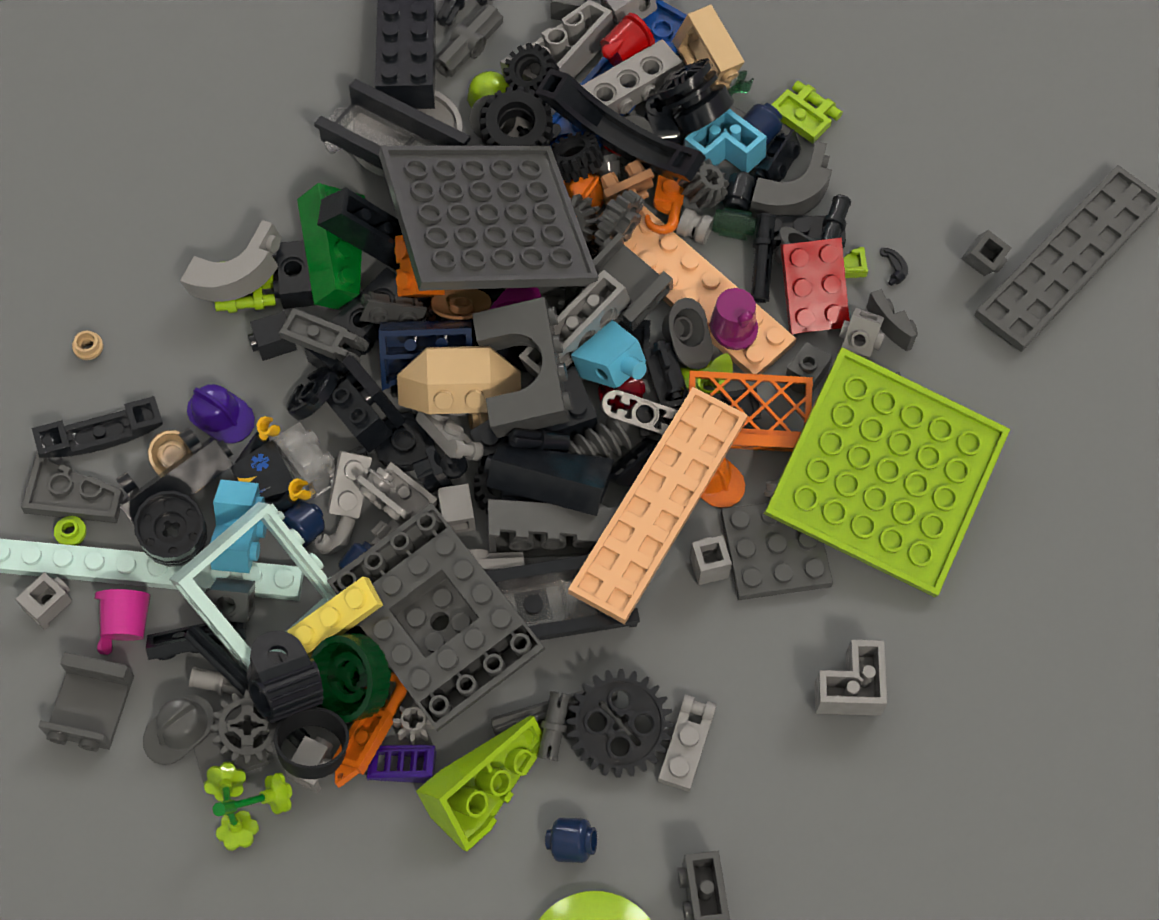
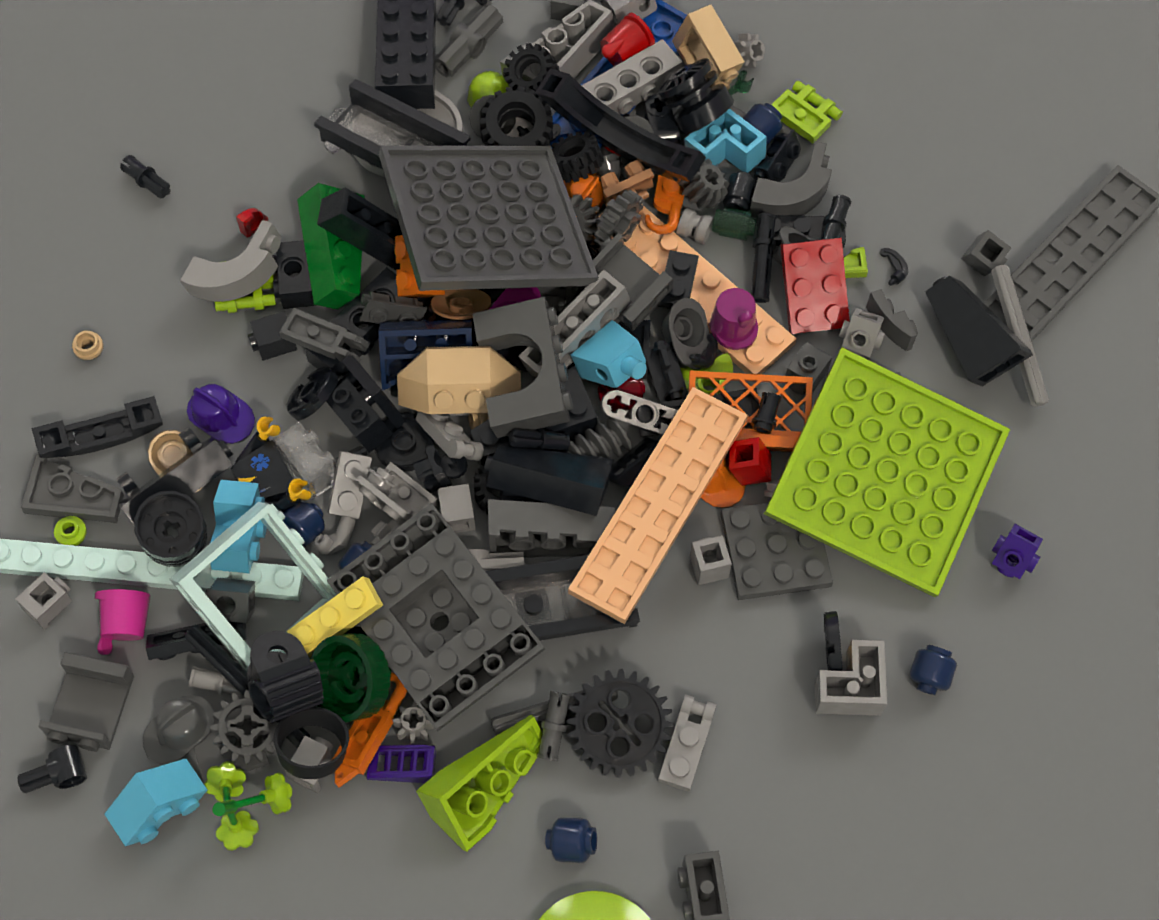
none -> black axle [17,745,87,793]
none -> medium azure brick [104,759,207,847]
none -> black axle [120,155,171,198]
none -> red tile [236,208,268,238]
none -> black plate [658,250,699,309]
none -> black piece [689,333,718,369]
none -> red brick [729,437,772,486]
none -> light grey gear [733,33,765,68]
none -> black pin [752,392,782,434]
none -> black tile [824,611,842,671]
none -> dark blue head [909,645,957,695]
none -> black slope [925,275,1033,387]
none -> light grey axle [991,265,1049,407]
none -> dark purple brick [992,524,1043,579]

